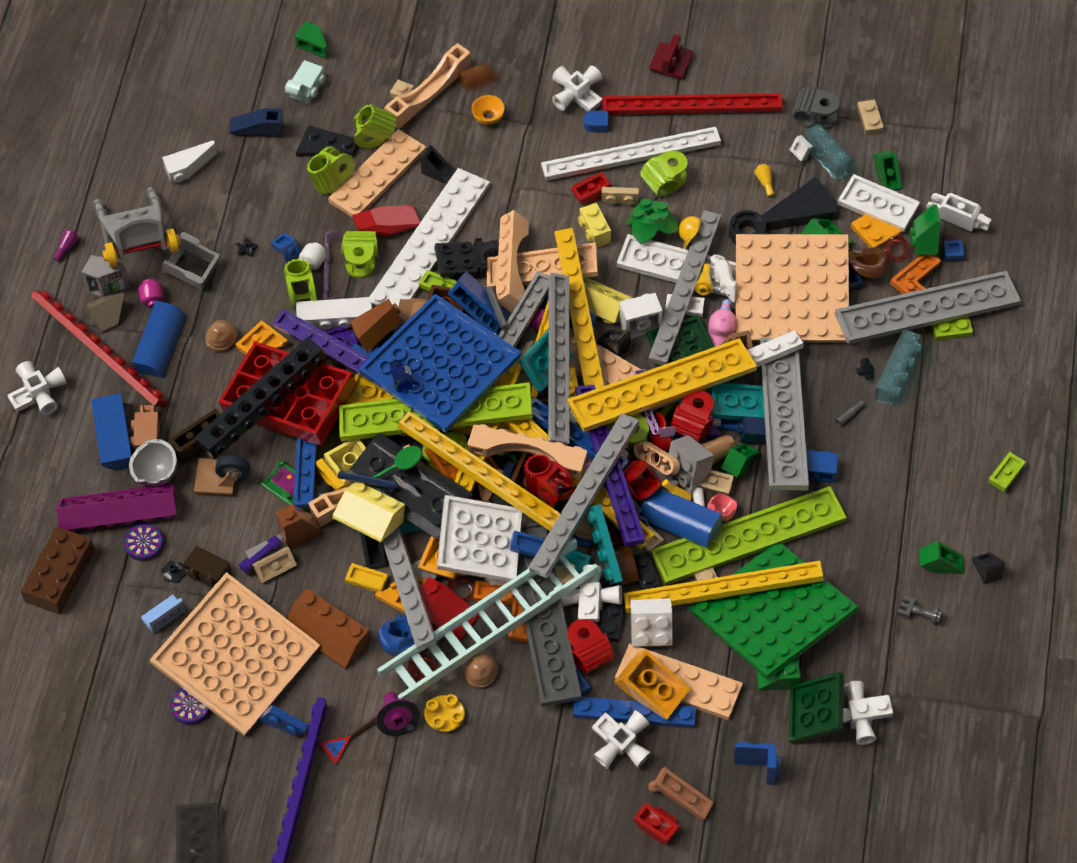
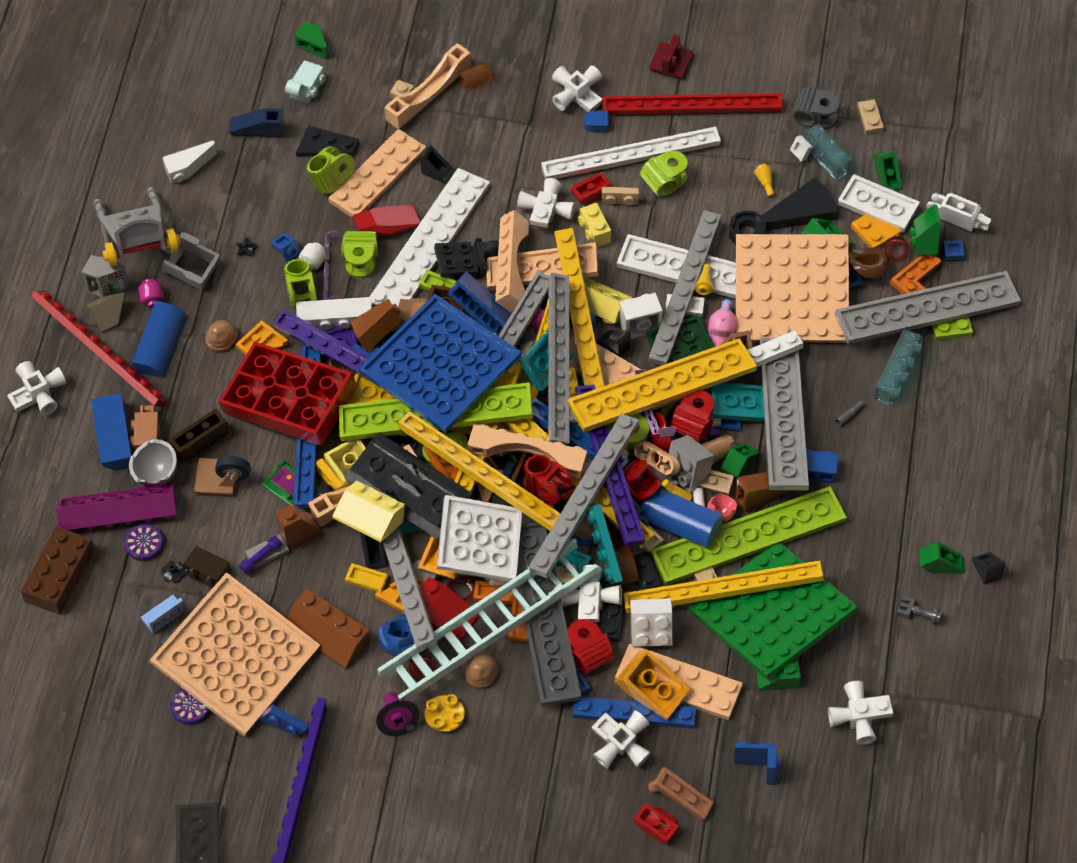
magenta cone [53,229,79,262] -> none
black brick [195,337,327,460] -> none
tan plate [252,547,297,583] -> none
piece [318,717,376,765] -> none
dark blue bar [338,471,397,490] -> none
lime piece [354,104,397,149] -> none
green piece [363,446,422,485] -> none
clear blue rock [389,360,415,393] -> none
light orange piece [472,95,505,125] -> none
dark grey bar [485,286,508,330] -> none
blue tile [510,531,545,557] -> none
green brick [626,199,678,244] -> none
yellow cap [679,216,701,249] -> none
white animal [710,255,737,302] -> none
dark blue brick [737,416,766,445] -> none
dark green plate [789,672,844,744] -> none
black plant [856,358,874,380] -> none
lime plate [988,452,1026,493] -> none
none -> white brick [517,178,575,228]
none -> dark orange slope [735,472,786,513]

